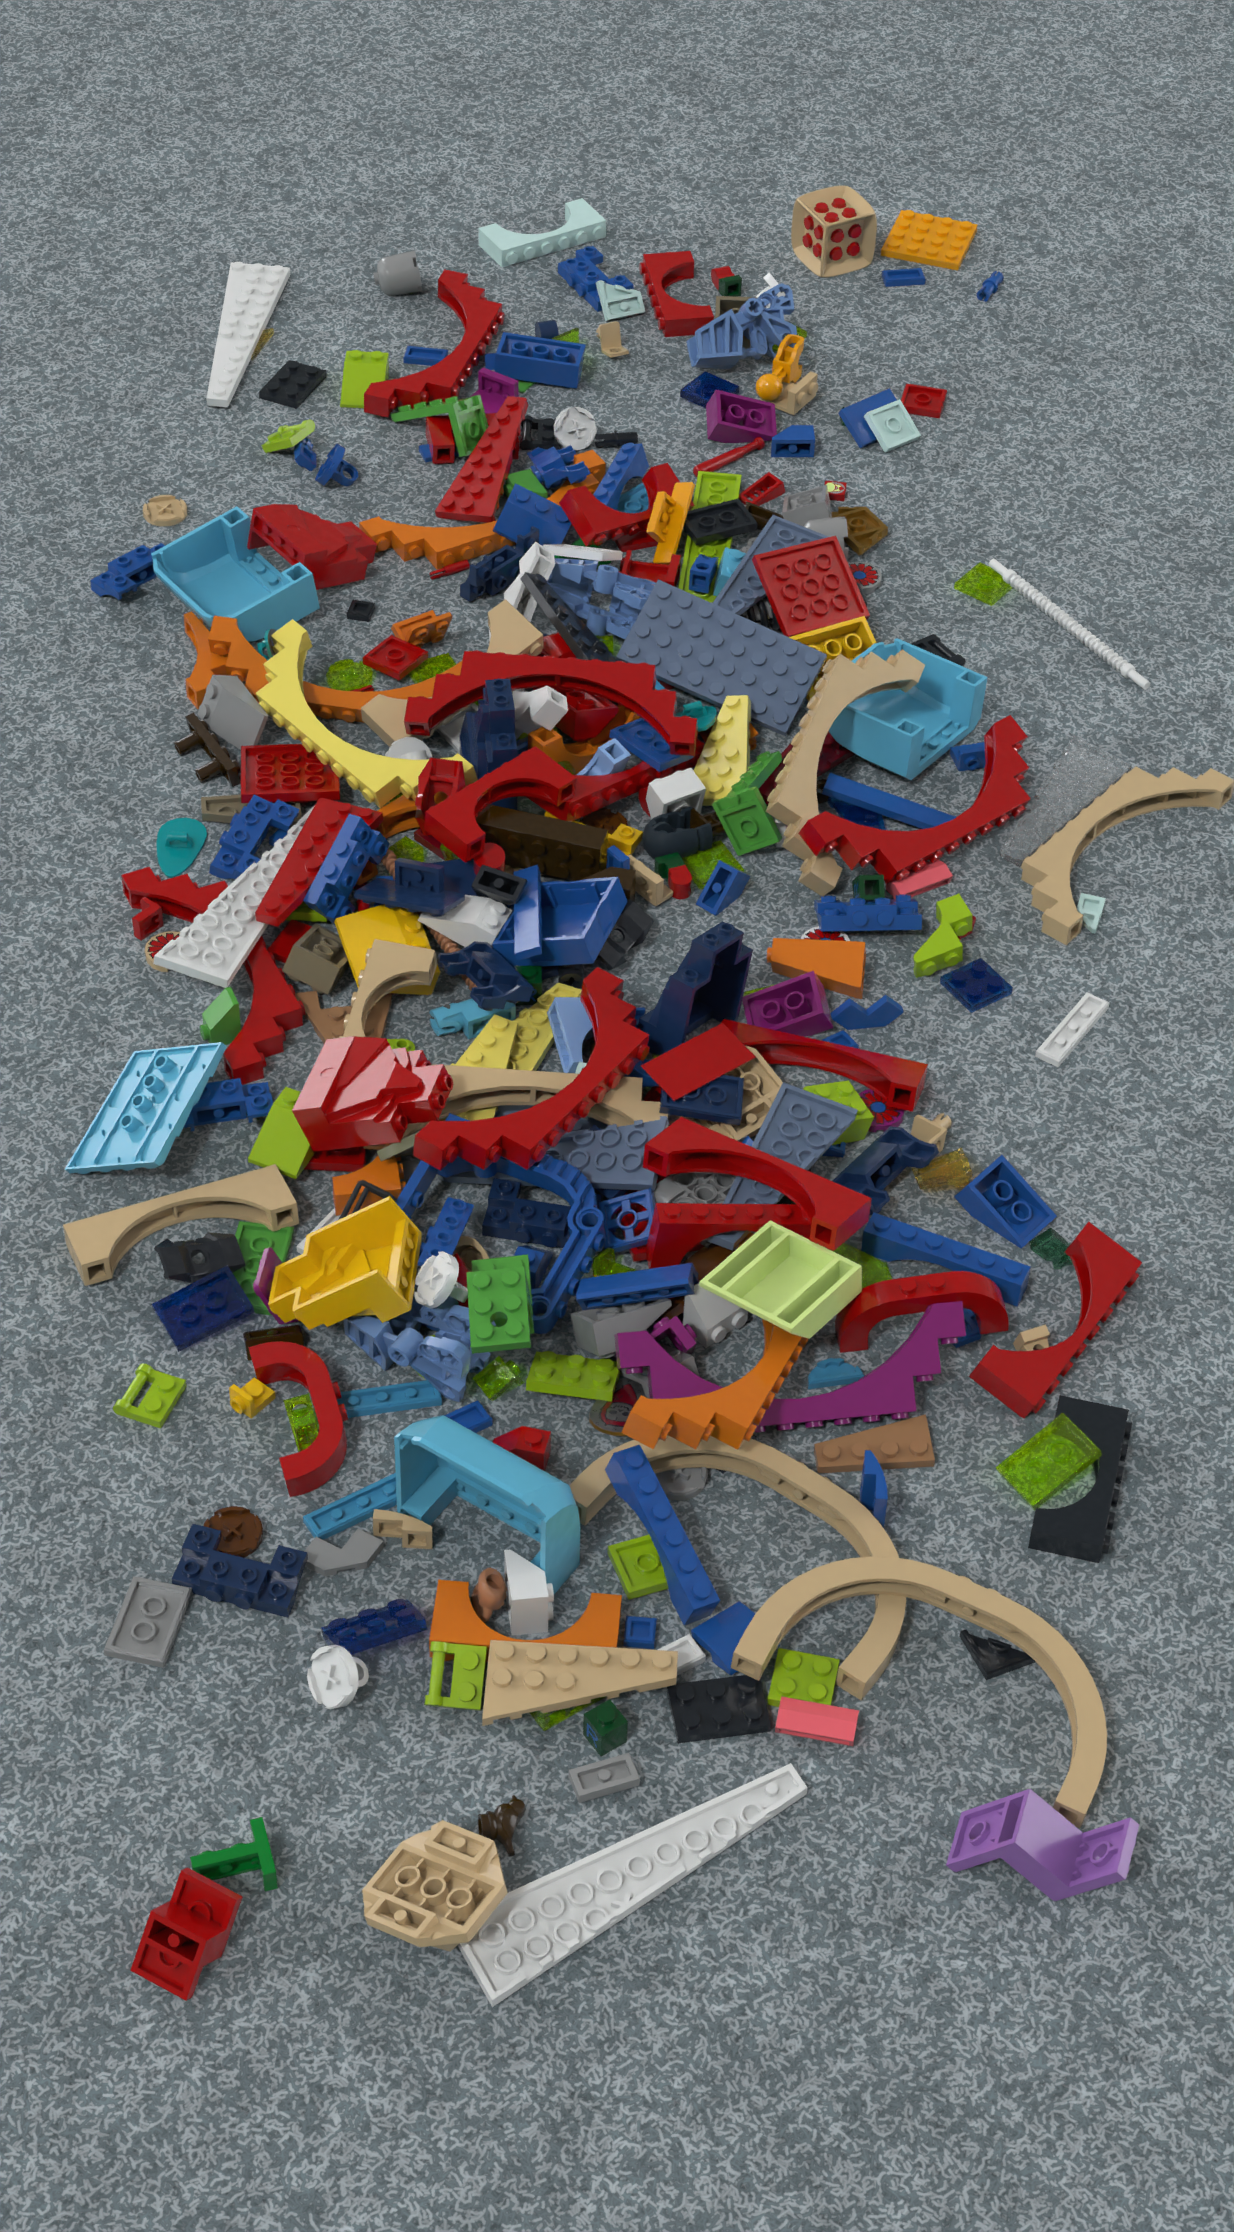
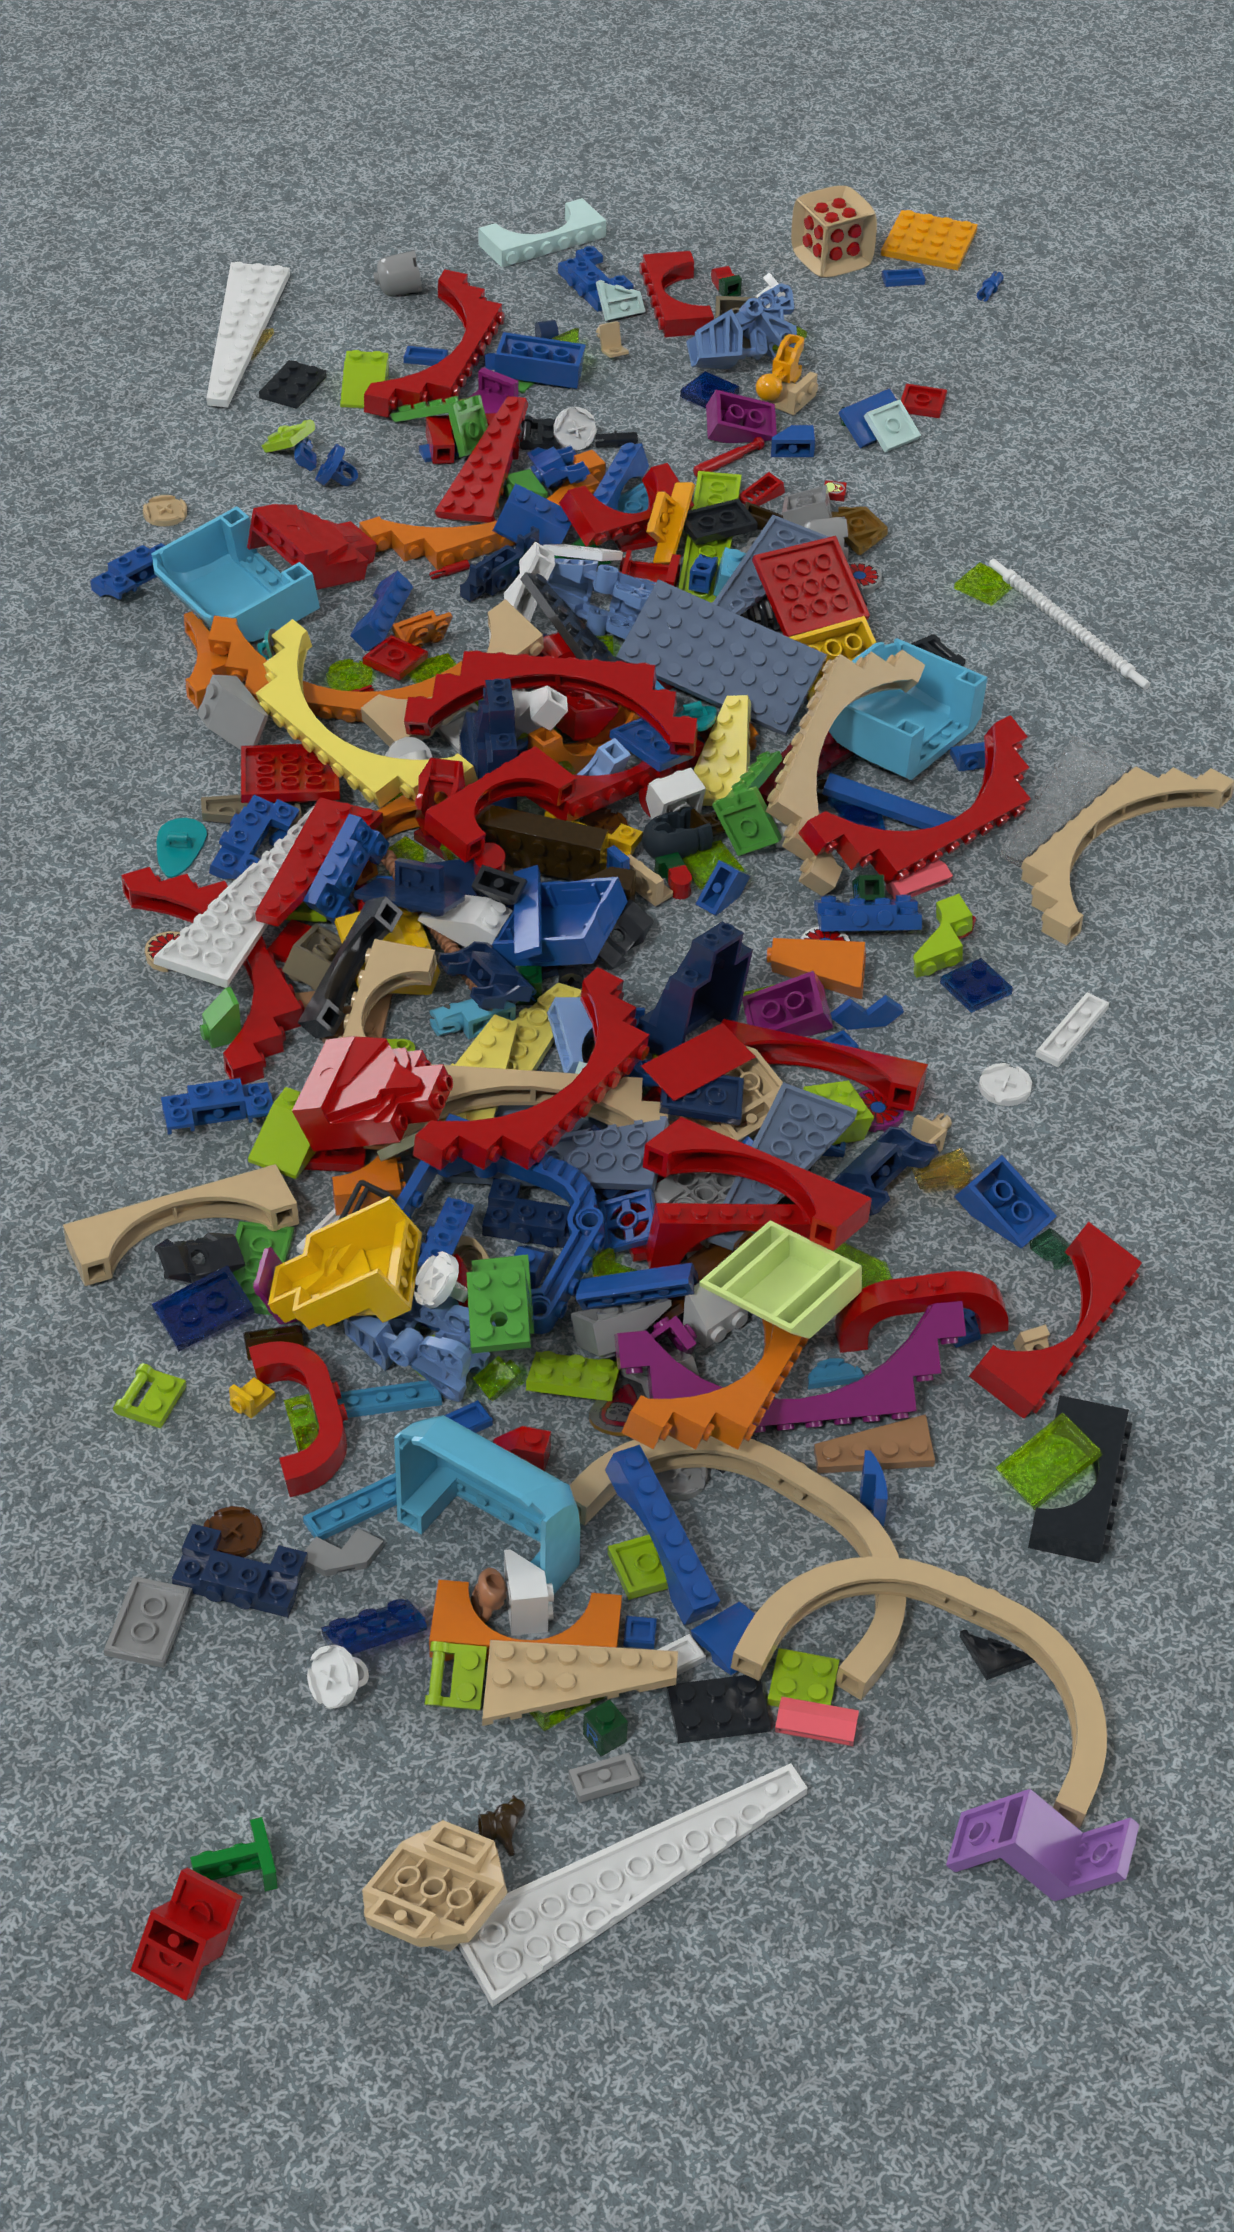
medium azure piece [64,1042,227,1174] -> none
red bracket [132,897,164,941] -> none
dark brown plate [173,712,241,787] -> none
black tile [347,600,375,622] -> none
tan slope [373,1509,433,1549] -> none
blue arch [861,1212,1031,1307] -> none
light aqua slope [1077,893,1106,934] -> none
none -> black arch [298,896,403,1039]
none -> blue arch [350,570,413,651]
none -> white tile [979,1063,1032,1106]

